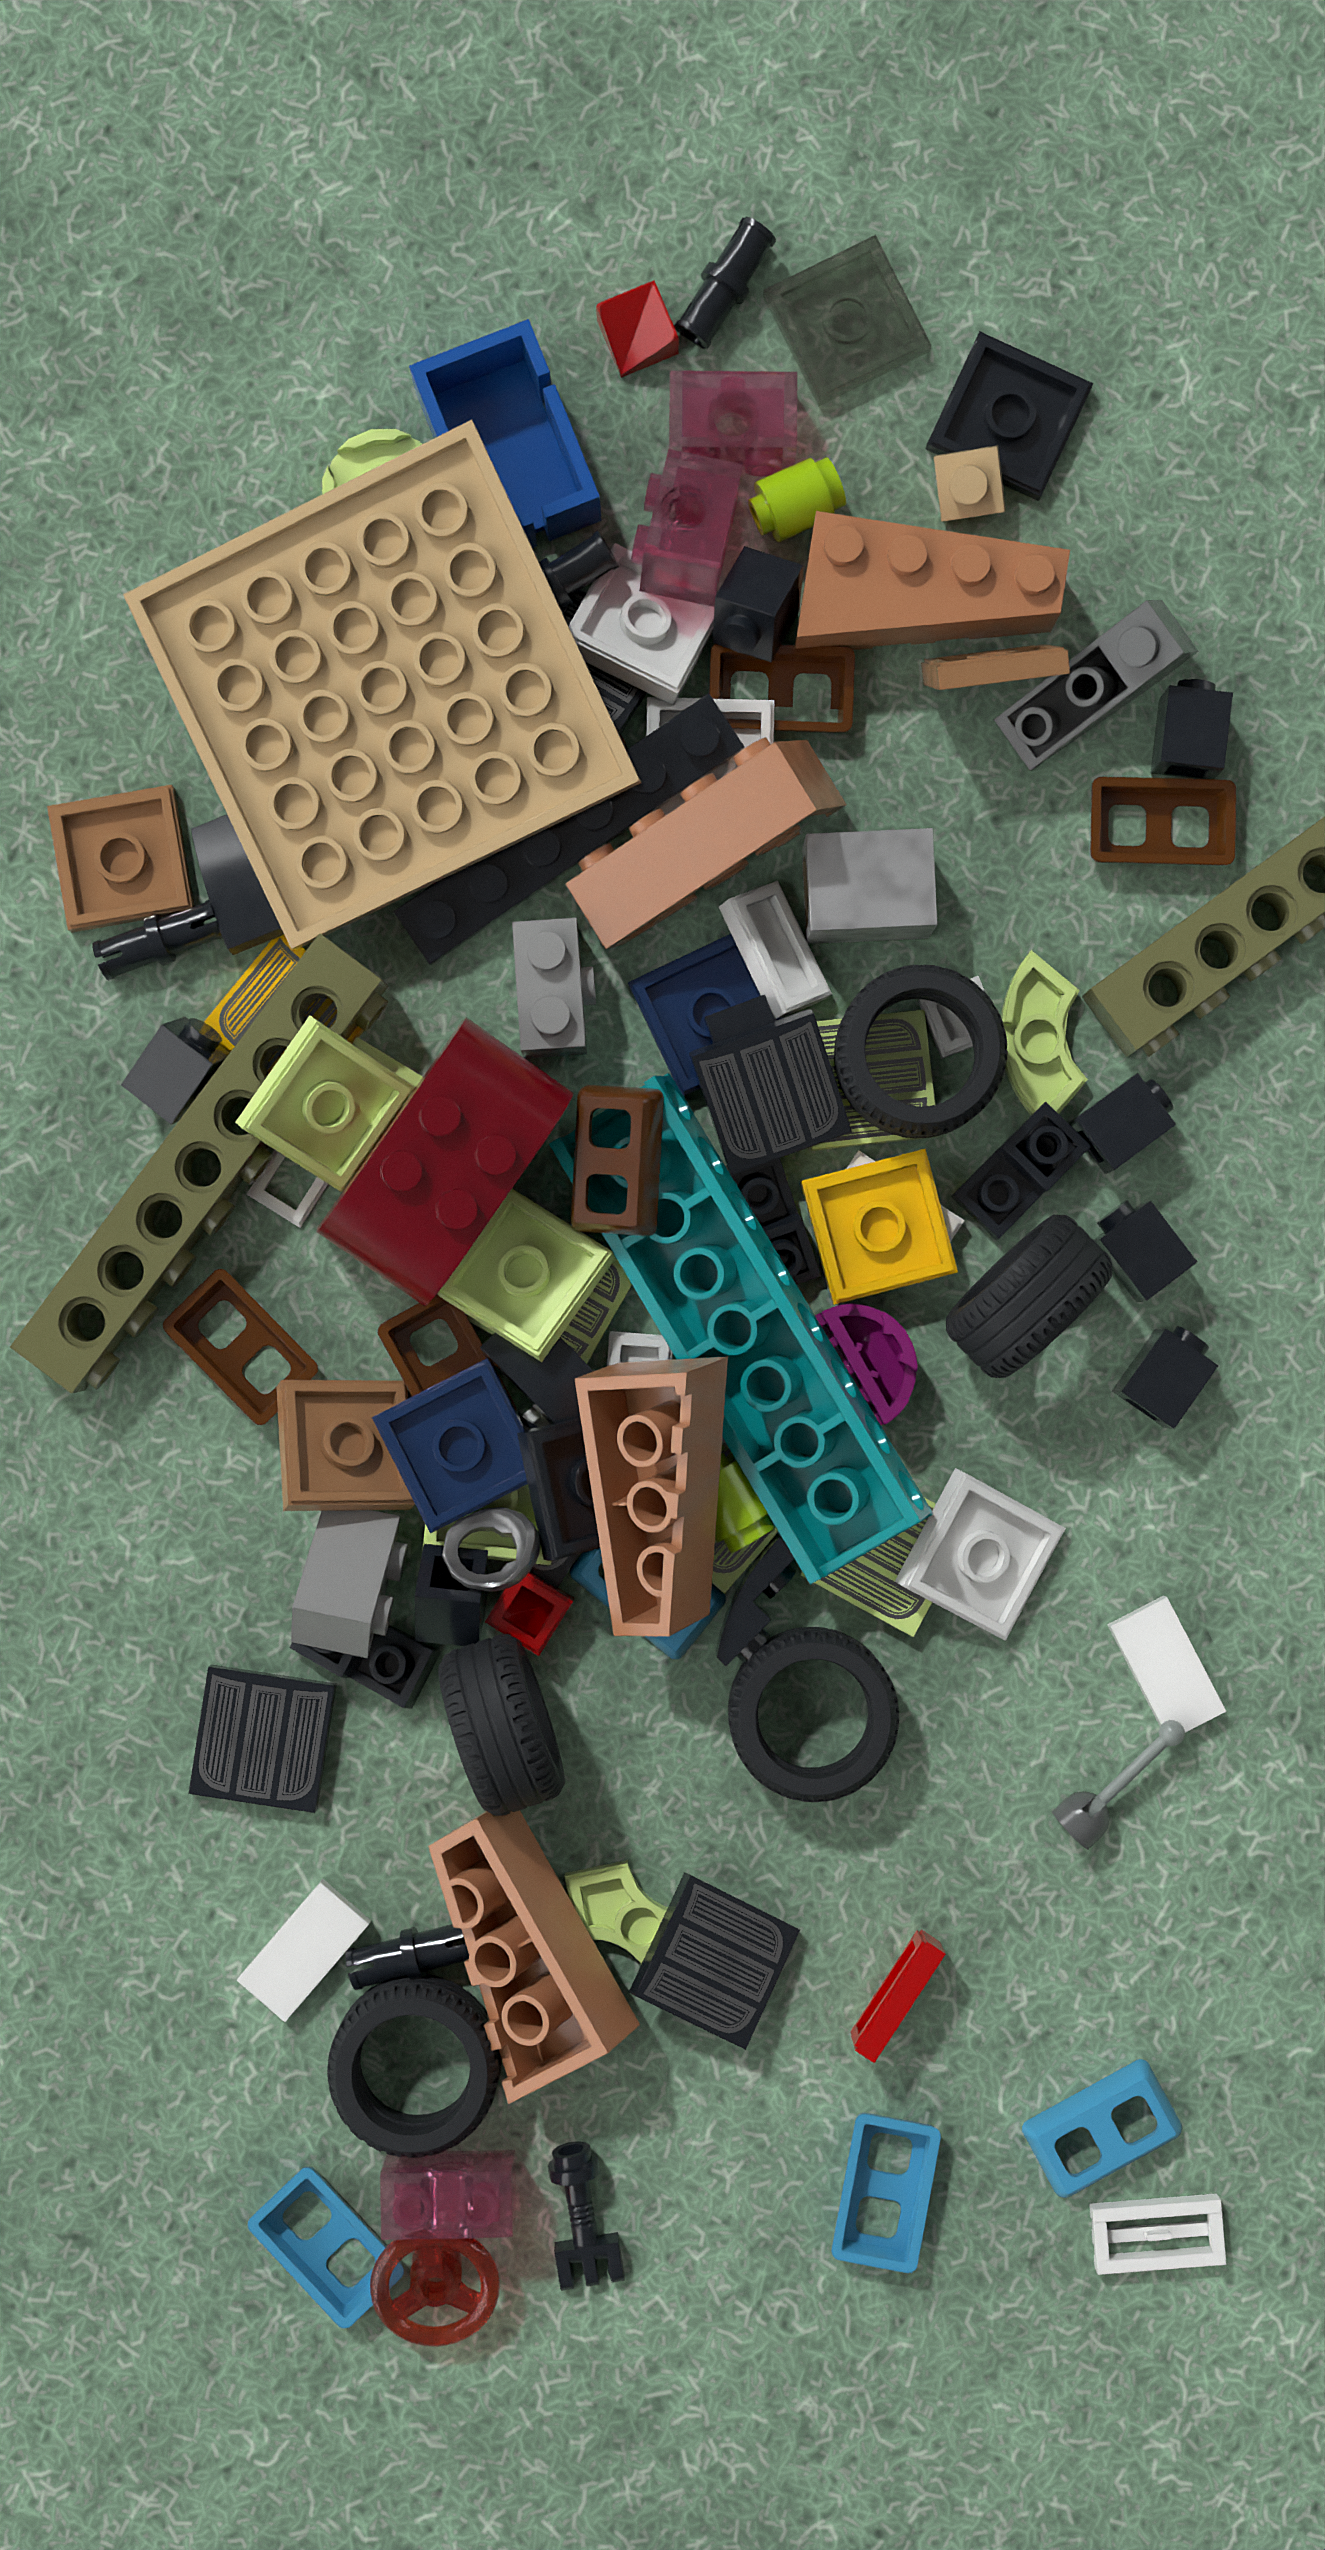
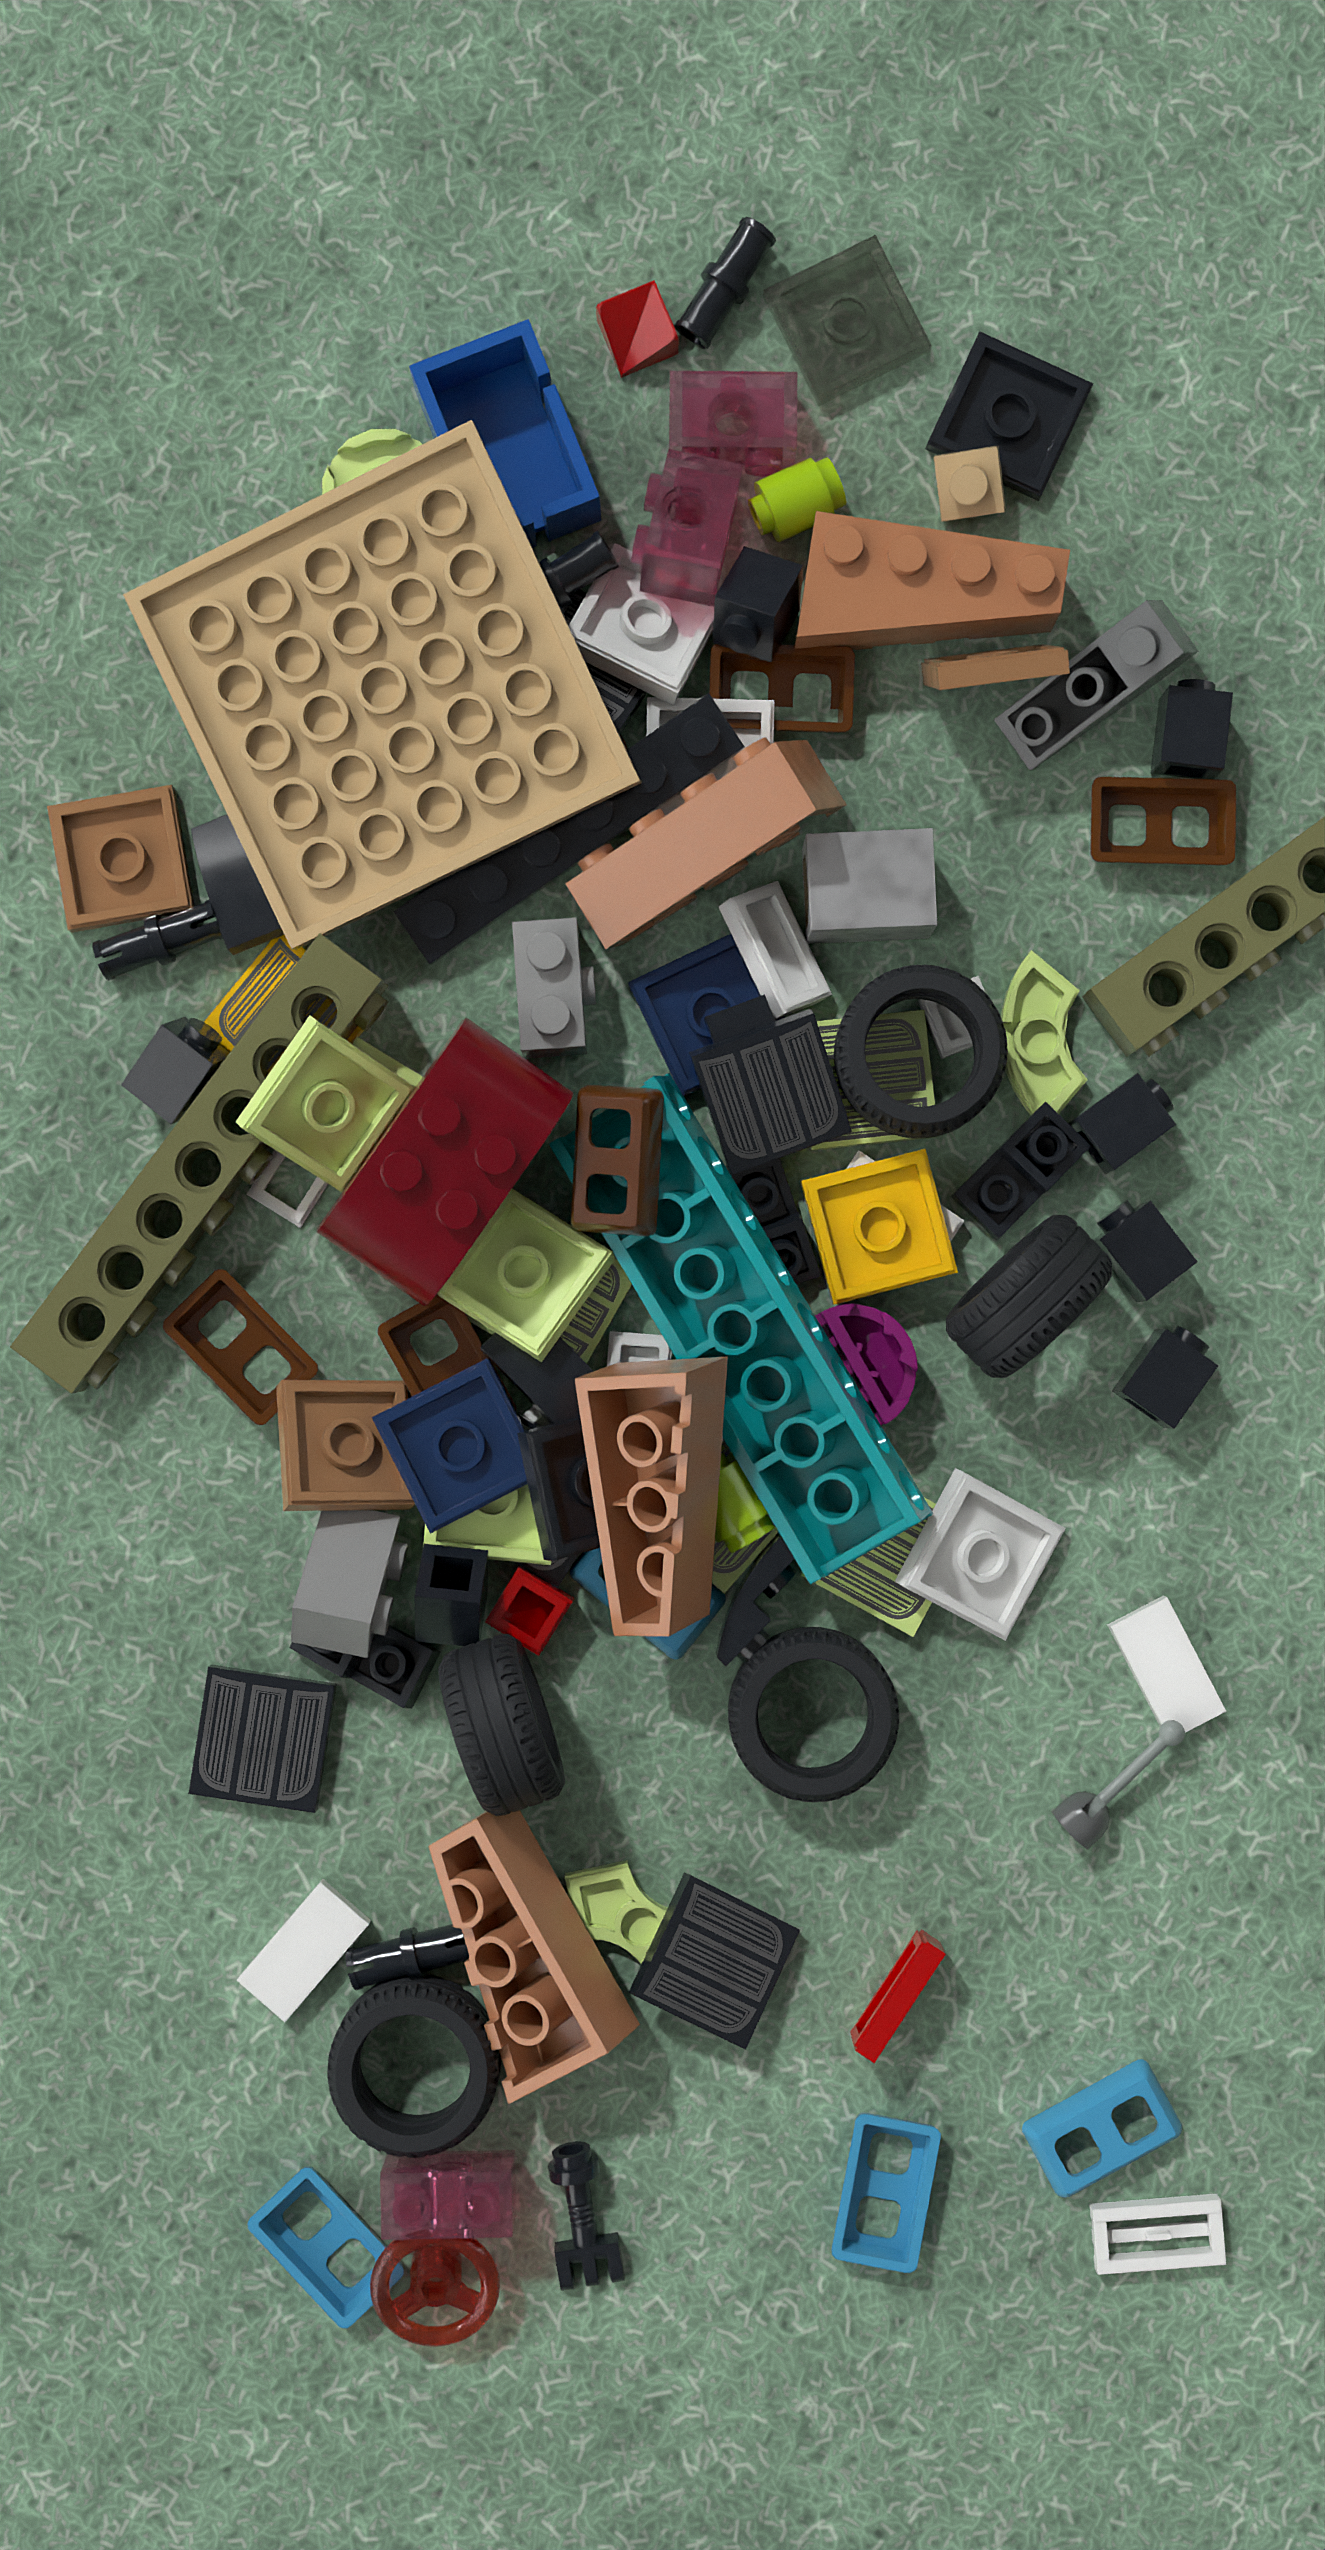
flat silver piece [442,1507,540,1592] -> none

